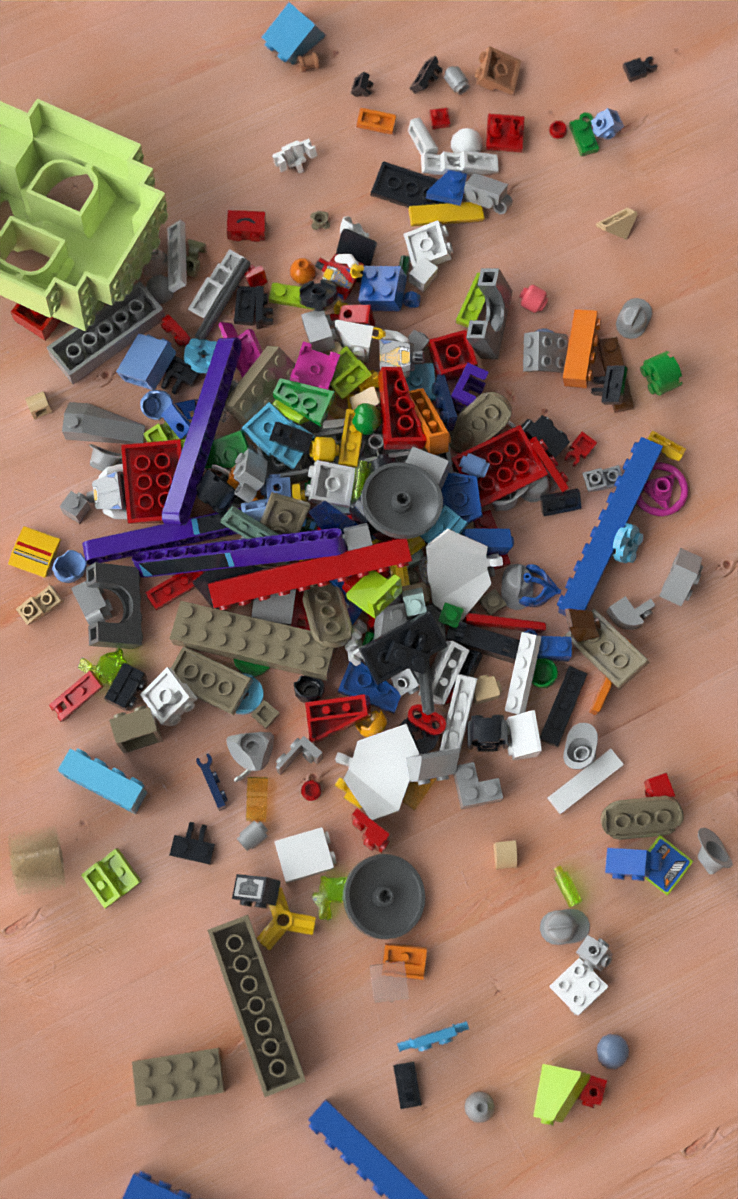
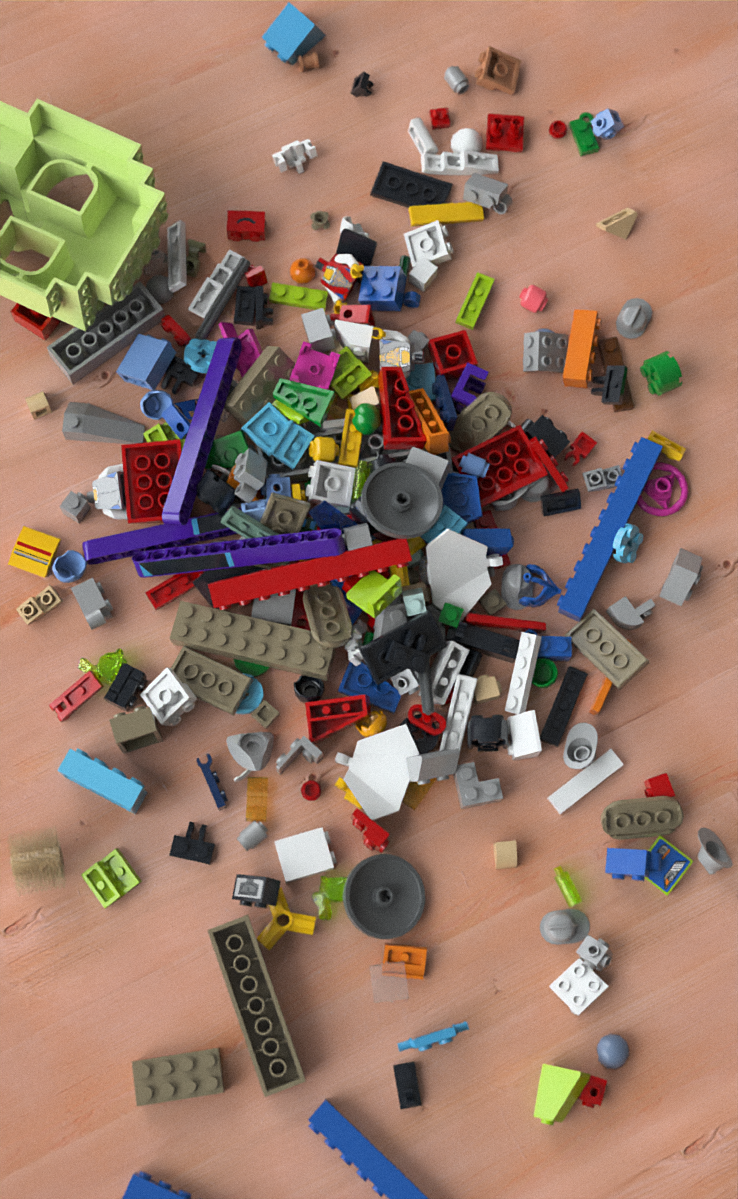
dark grey arch [86,562,143,649] -> none
light grey piece [89,444,122,472] -> none
black plate [269,422,313,455] -> none
black plate [299,280,338,311] -> none
orange plate [356,108,396,135] -> none
black plate [409,56,443,93] -> none
blue wing [426,170,467,206] -> none
light grey brick [465,1091,495,1123] -> none
dark grey arch [466,268,513,359] -> none
reddish brown slope [565,608,601,643] -> none
black plate [623,56,658,82] -> none

